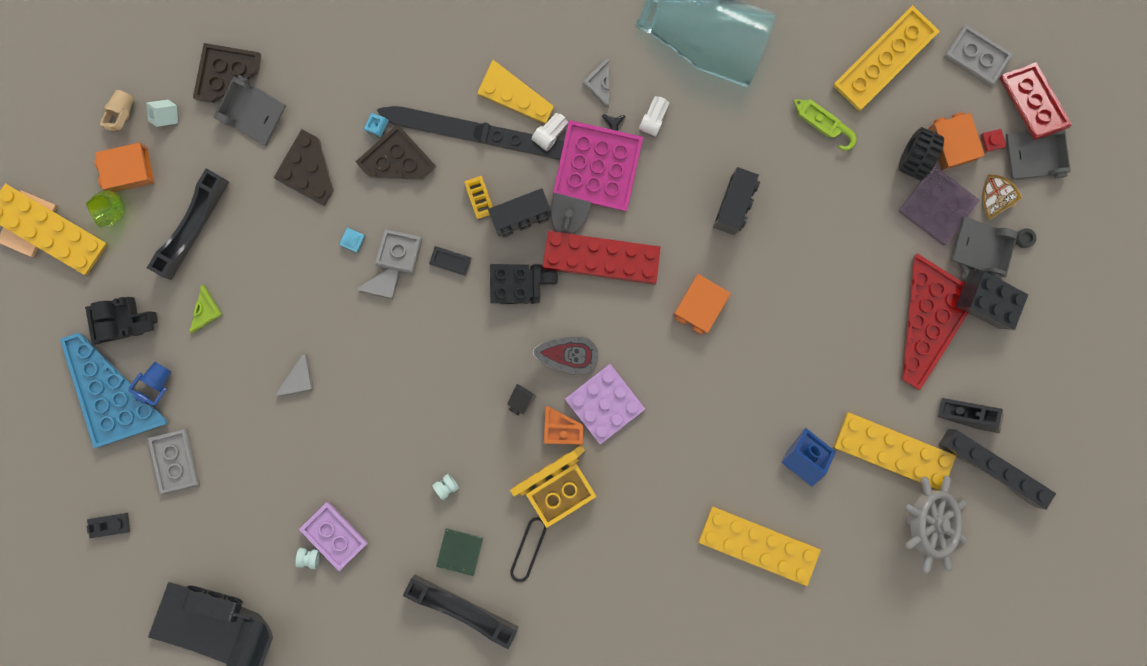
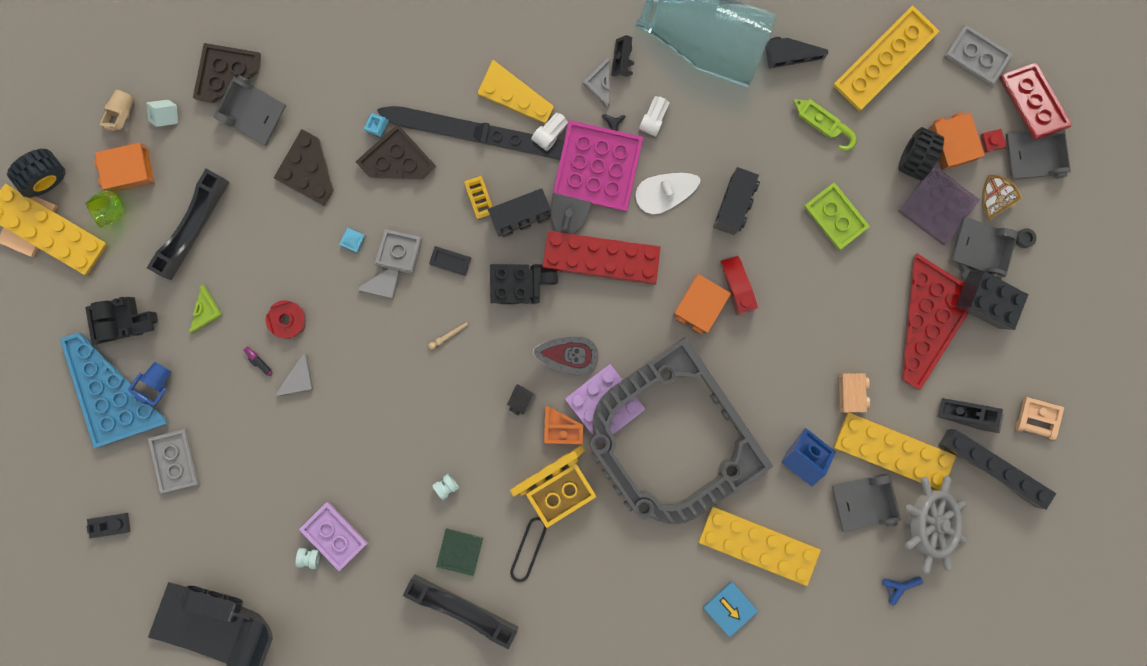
none -> black wheel [7,148,66,198]
none -> piece [243,346,272,376]
none -> red plate [265,300,306,339]
none -> tan piece [428,322,468,350]
none -> dark grey arch [589,337,773,524]
none -> black plate [611,35,634,77]
none -> white shield [635,173,700,215]
none -> dark azure tile [703,581,758,637]
none -> red slope [720,256,758,315]
none -> black slope [765,37,829,69]
none -> lime plate [803,182,870,251]
none -> dark grey door [832,474,901,532]
none -> light nougat brick [839,373,870,412]
none -> blue piece [882,576,923,605]
none -> light nougat plate [1015,397,1064,441]

